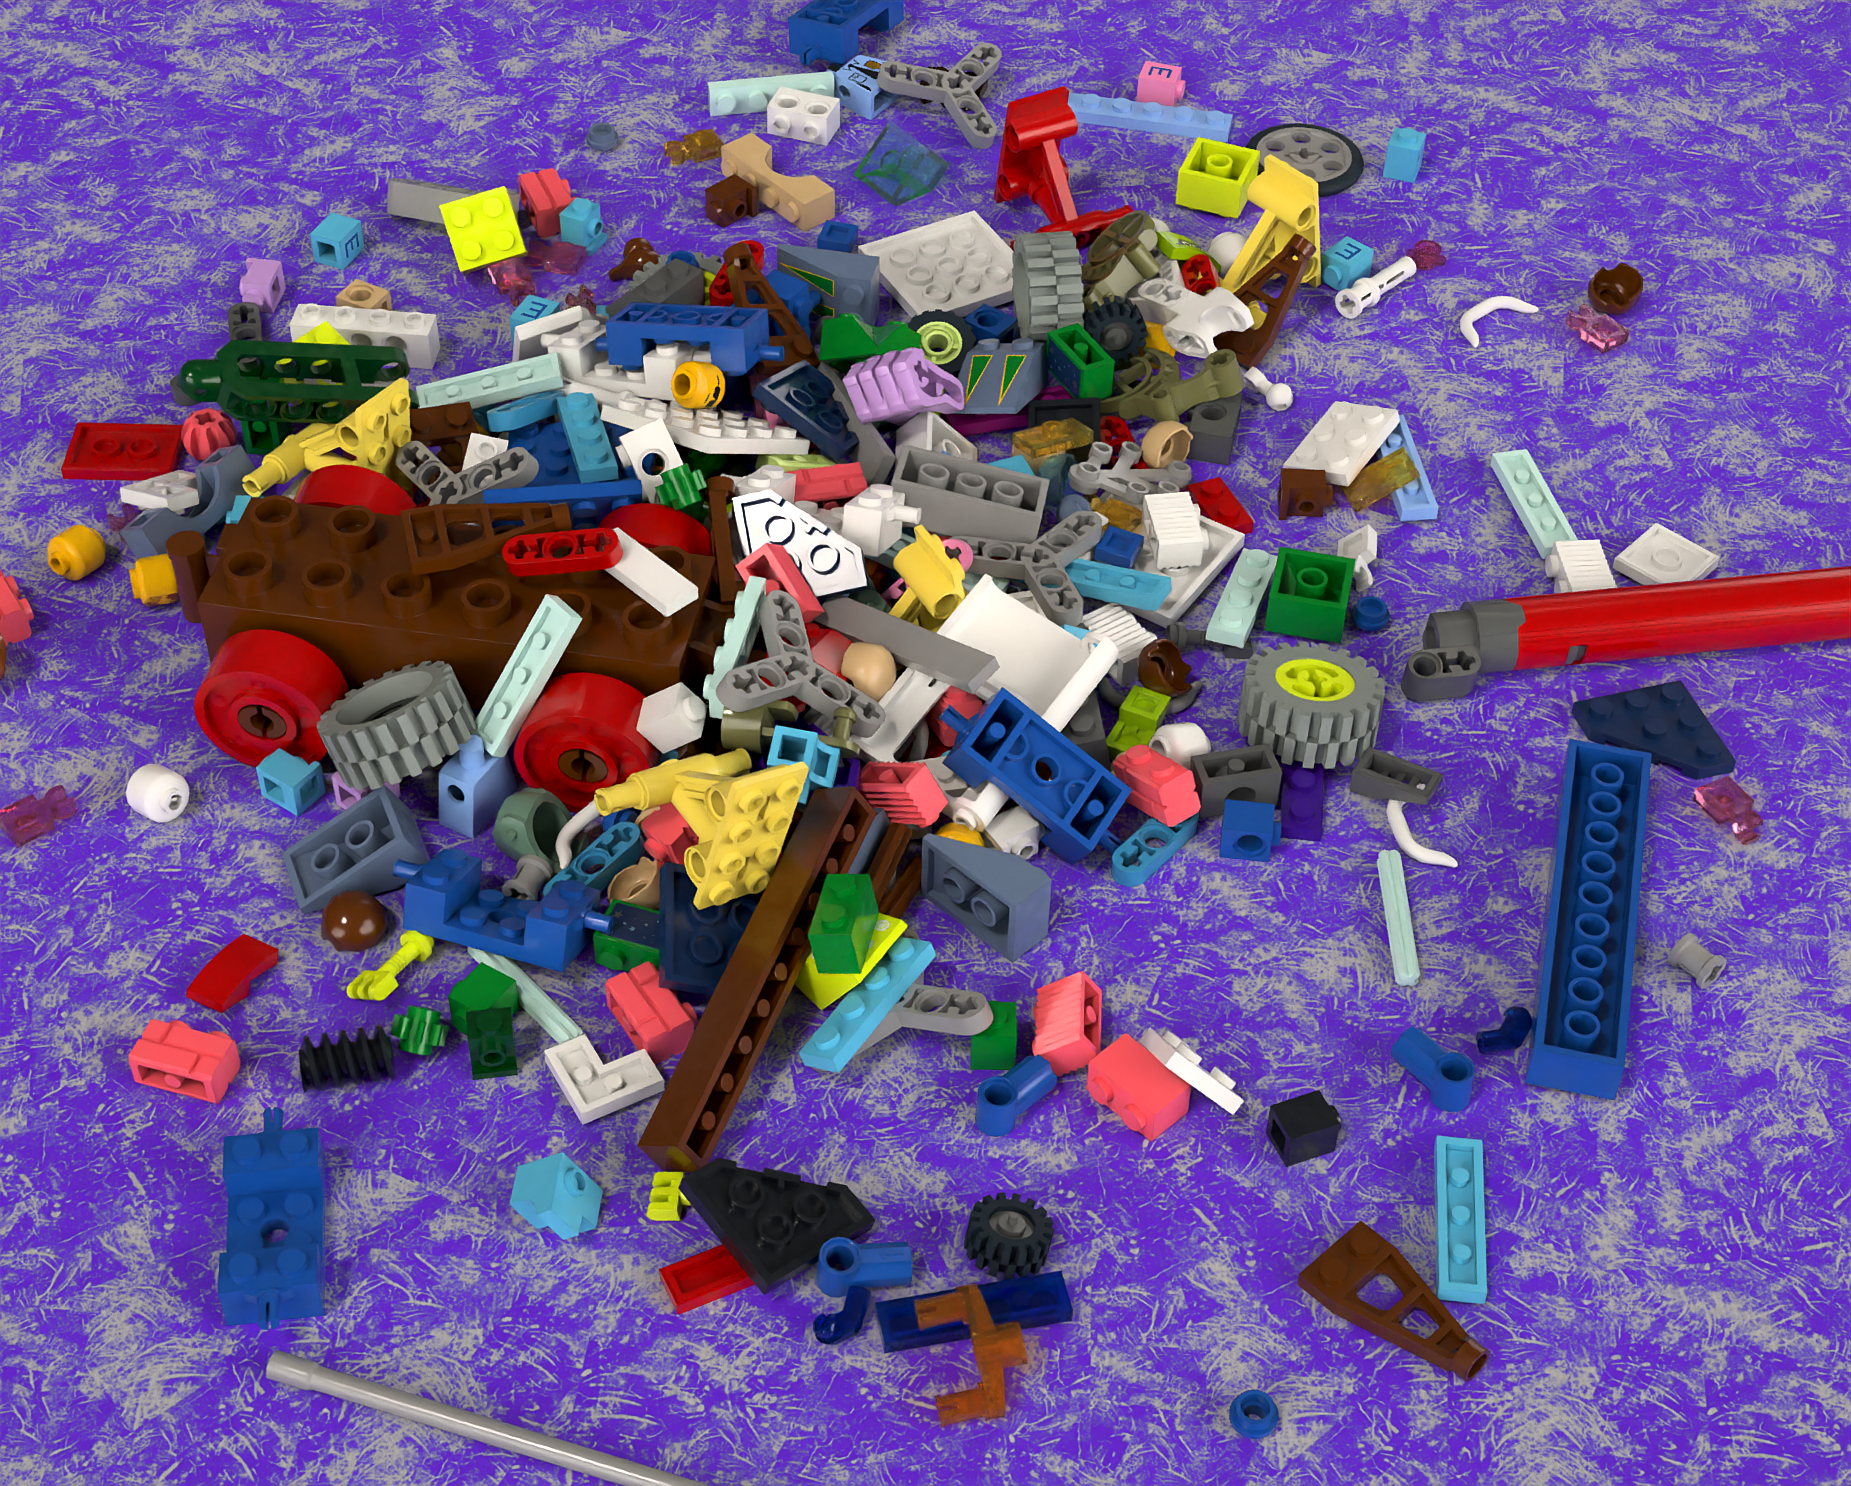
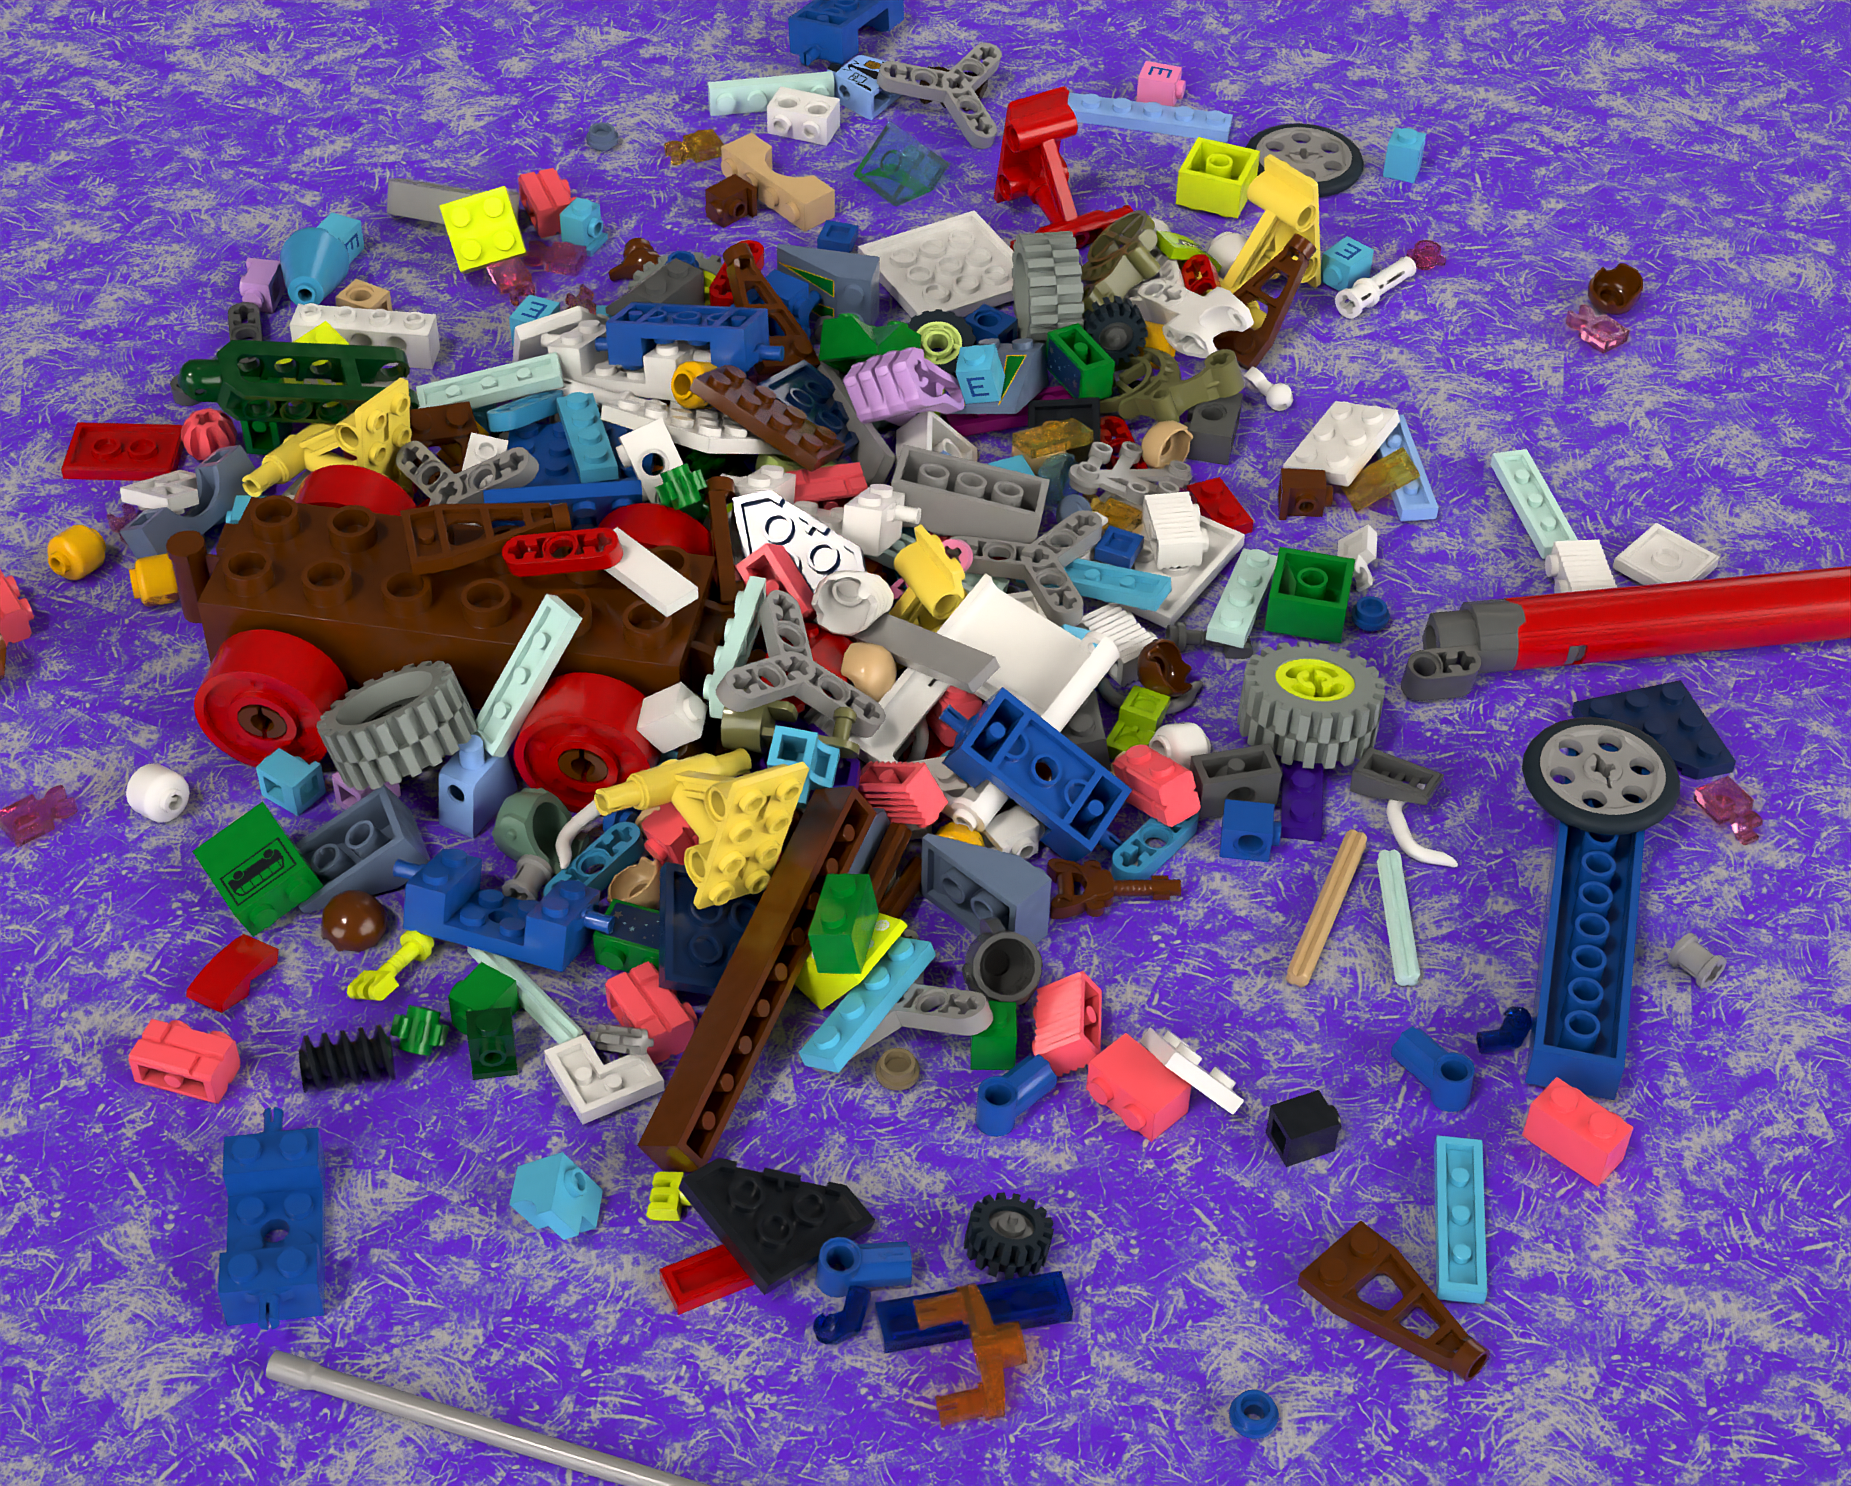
white animal [1460,296,1539,348] -> none
none -> green brick [192,801,324,937]
none -> dark azure cone [280,227,350,306]
none -> light grey axle [590,1023,654,1056]
none -> reddish brown plate [689,365,846,472]
none -> white hair [811,570,894,636]
none -> dark tan plate [875,1048,920,1091]
none -> medium azure brick [955,344,1005,404]
none -> dark grey helmet [962,917,1043,1010]
none -> reddish brown piece [1046,858,1181,919]
none -> tan axle [1286,829,1367,987]
none -> wedge [1522,717,1681,835]
none -> coral brick [1522,1077,1634,1187]

